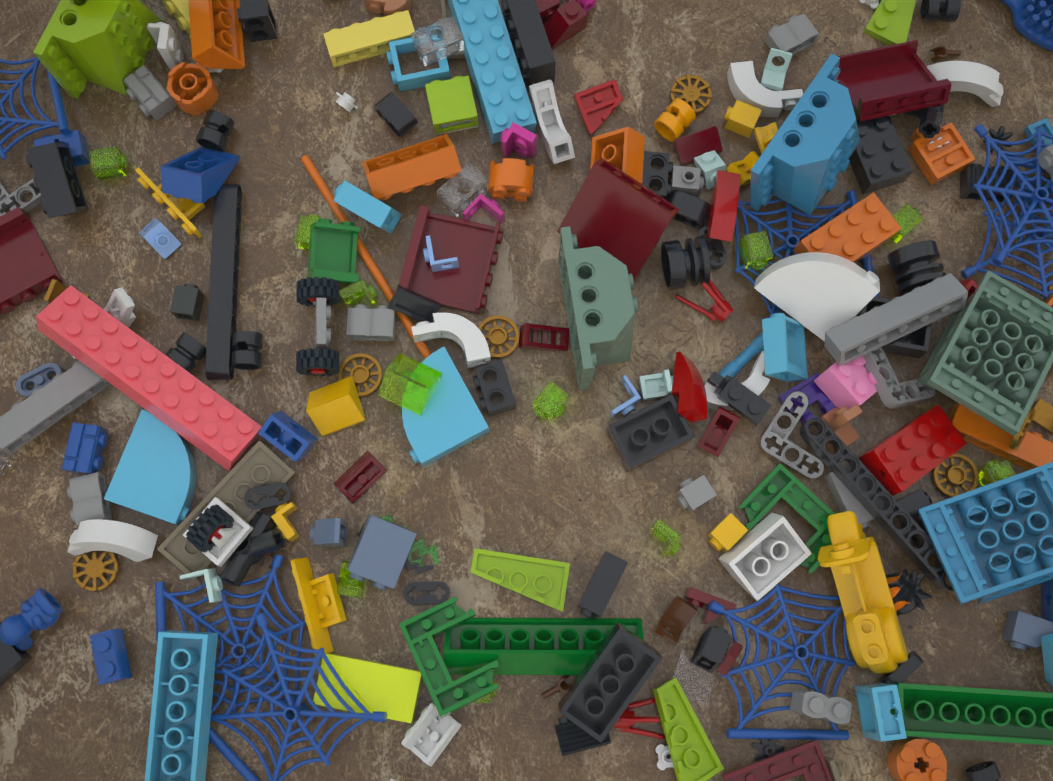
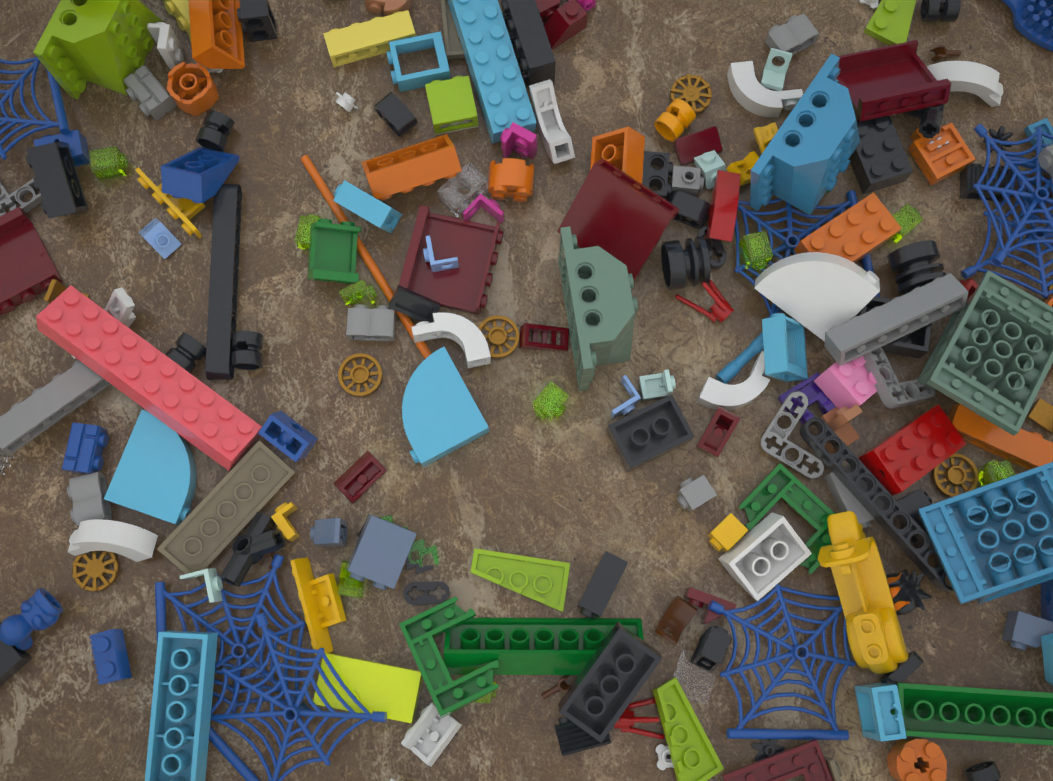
sand blue plate [16,363,64,398] -> none
pearl dark grey brick [170,284,205,321] -> none
plate [183,497,254,567] -> none
black beam [244,482,291,509] -> none
black plate [296,277,339,376] -> none
yellow slope [306,376,366,436] -> none
clear neon green slope [378,353,443,416] -> none
clear brick [411,16,465,67] -> none
black brick [472,360,516,417] -> none
red wing [573,79,623,136] -> none
clear neon green bracket [651,519,682,557] -> none
red slope [672,351,708,423] -> none
black hinge [707,371,772,426] -> none
dark red tile [717,641,743,676] -> none
yellow brick [724,100,762,138] -> none
light grey brick [790,690,852,724] -> none
pearl gold wheel [1009,407,1037,451] -> none

